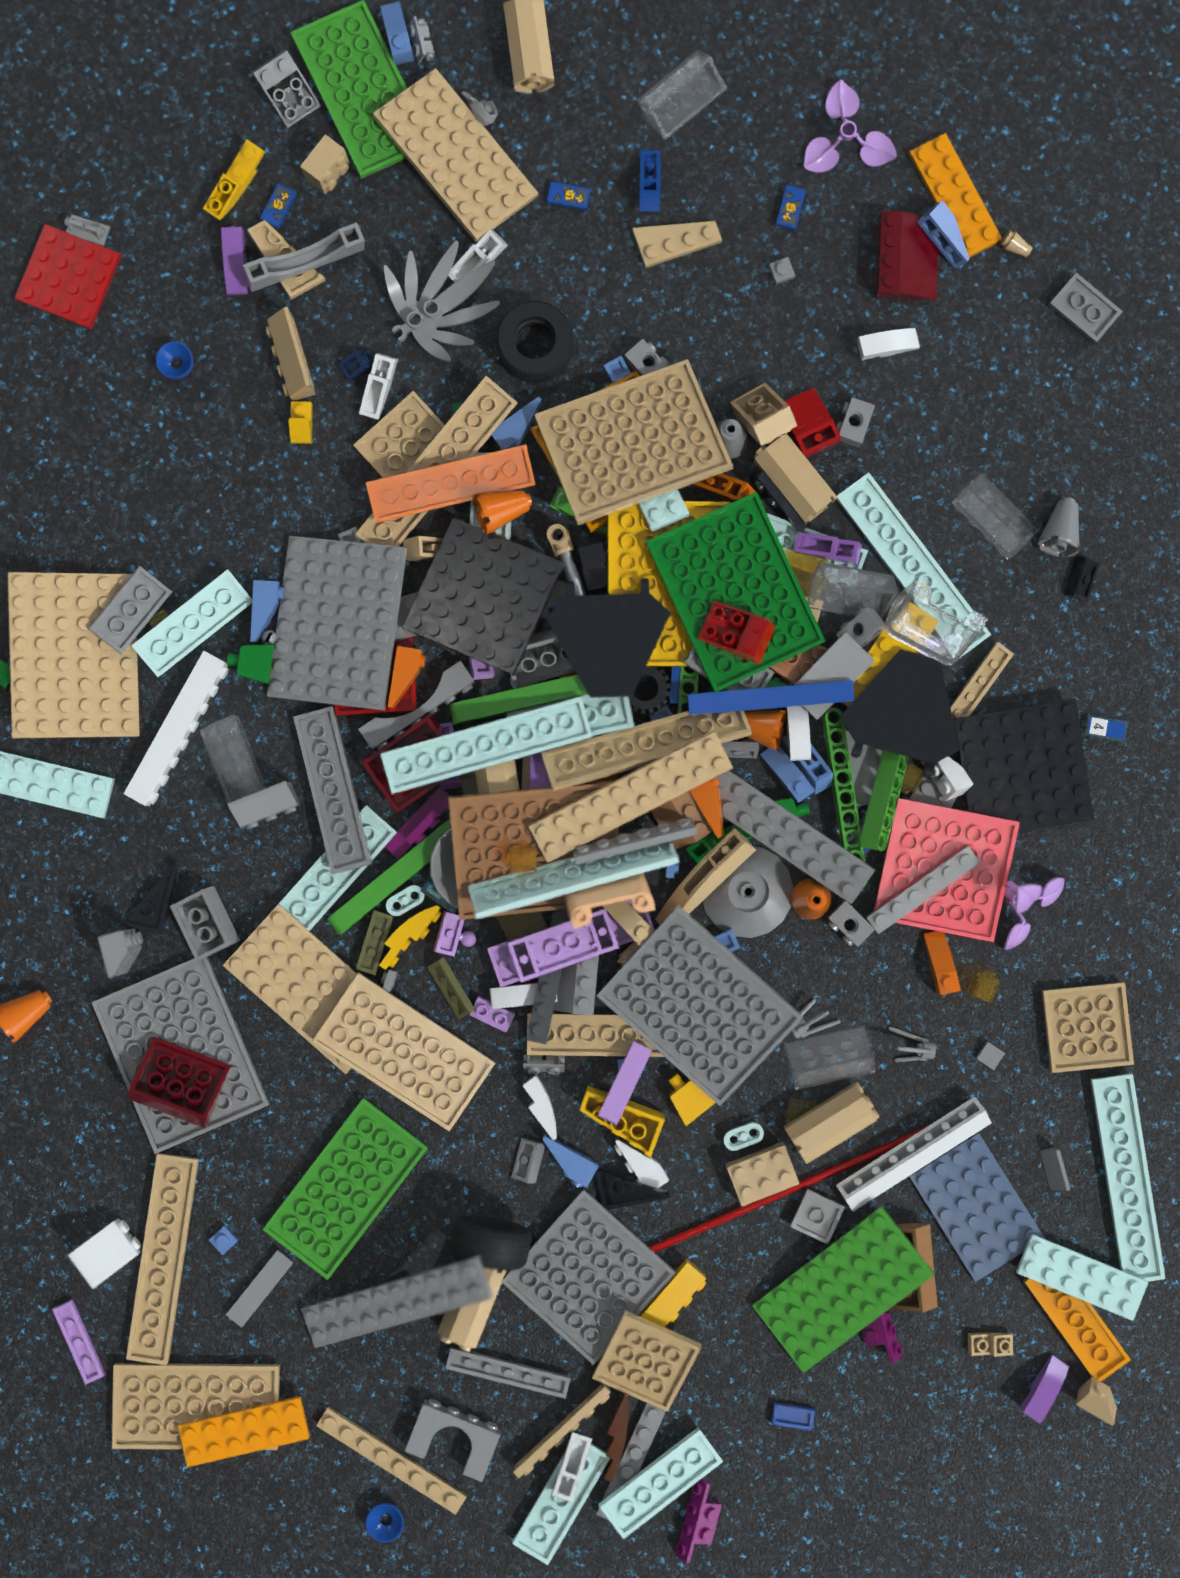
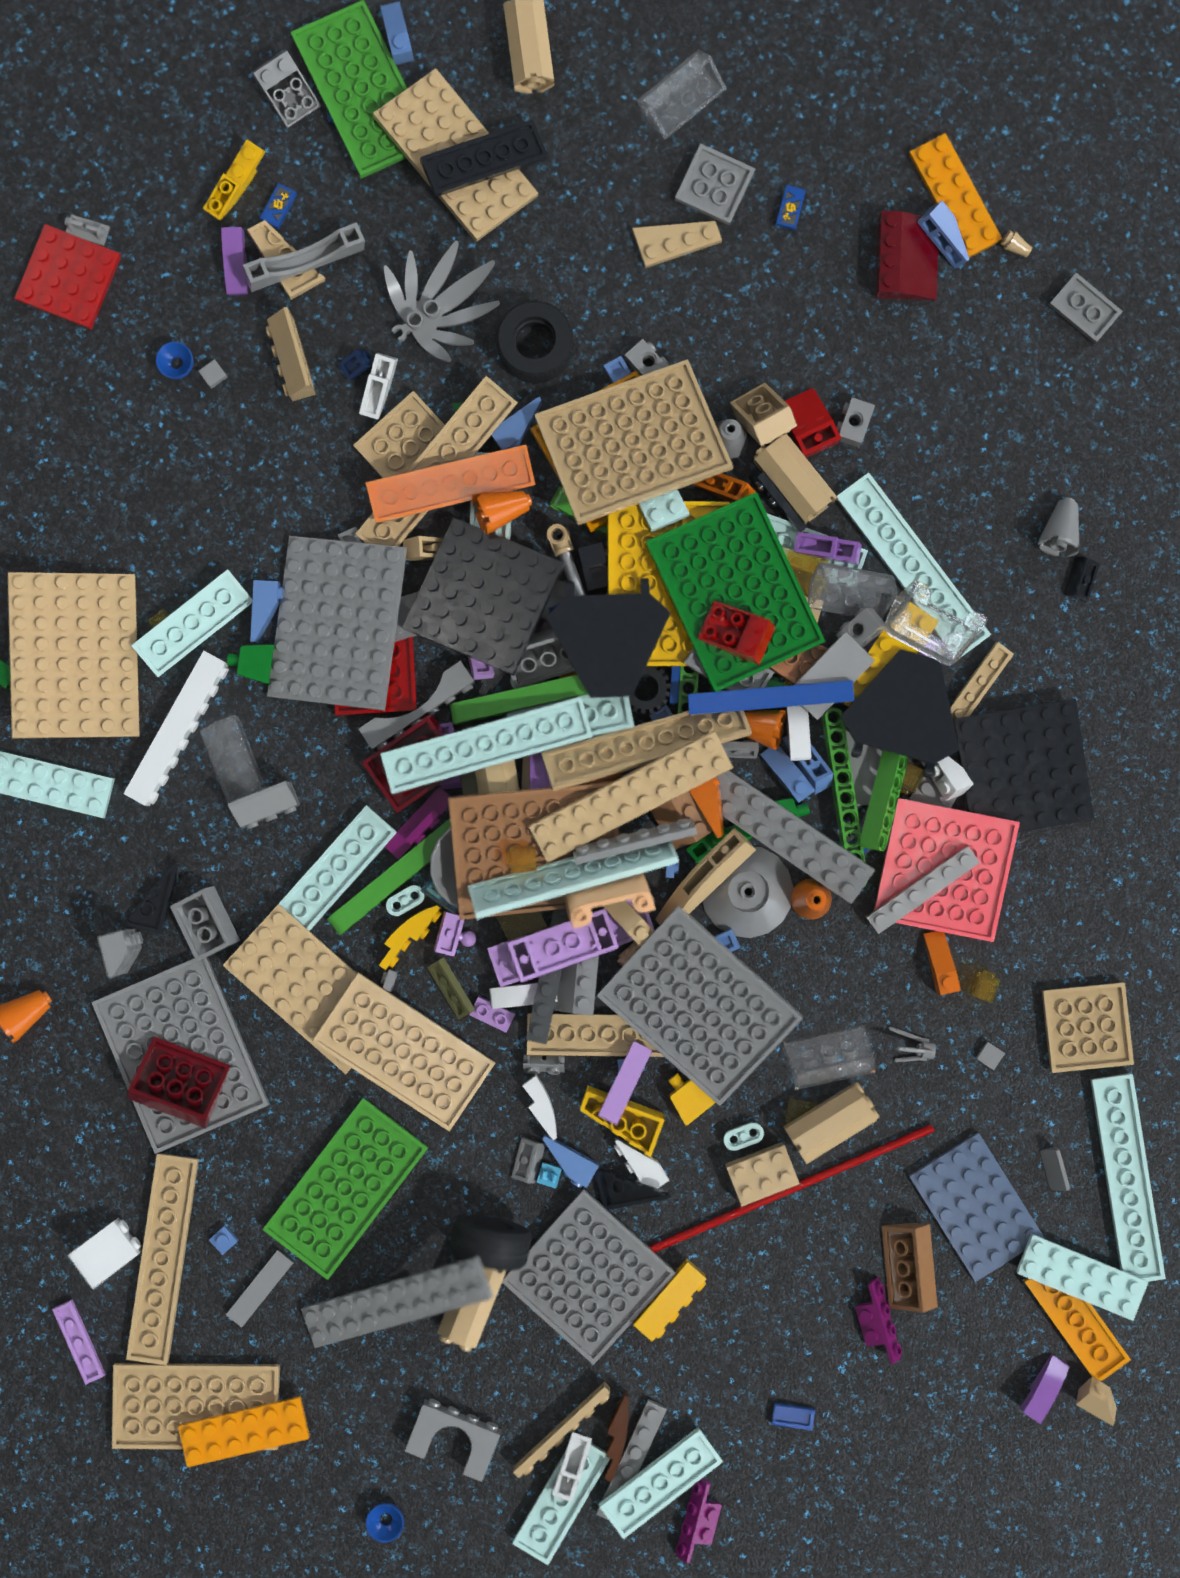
light grey tile [88,566,172,655] -> none
light grey hinge [261,630,277,645] -> none
yellow slope [288,402,312,444] -> none
light grey plate [293,706,373,875] -> none
tan brick [300,134,350,195] -> none
tan plate [316,1406,467,1515] -> none
olive plate [356,910,394,975] -> none
orange slope [388,646,426,709] -> none
light grey hinge [407,16,435,64] -> none
light grey plate [445,1346,571,1399] -> none
white slope [448,229,508,282] -> none
light grey piece [461,91,498,126] -> none
tile [547,182,591,211] -> none
tan plate [592,1310,701,1412] -> none
blue slope [639,150,661,212] -> none
bright green plate [752,1206,935,1373] -> none
light grey plate [769,257,795,285] -> none
light grey plate [790,1188,845,1245] -> none
light grey plant [792,999,841,1038] -> none
lavender plant [804,80,897,172] -> none
light grey brick [826,900,875,947] -> none
white brick [836,1097,991,1211] -> none
white slope [857,328,920,360] -> none
clear slope [952,473,1039,560] -> none
tan slope [968,1333,1013,1357] -> none
lavender plant [1003,877,1065,950] -> none
tile [1083,715,1128,742] -> none
none -> light grey tile [199,359,228,389]
none -> black plate [420,119,548,197]
none -> medium azure tile [536,1162,562,1188]
none -> light grey plate [675,143,755,226]

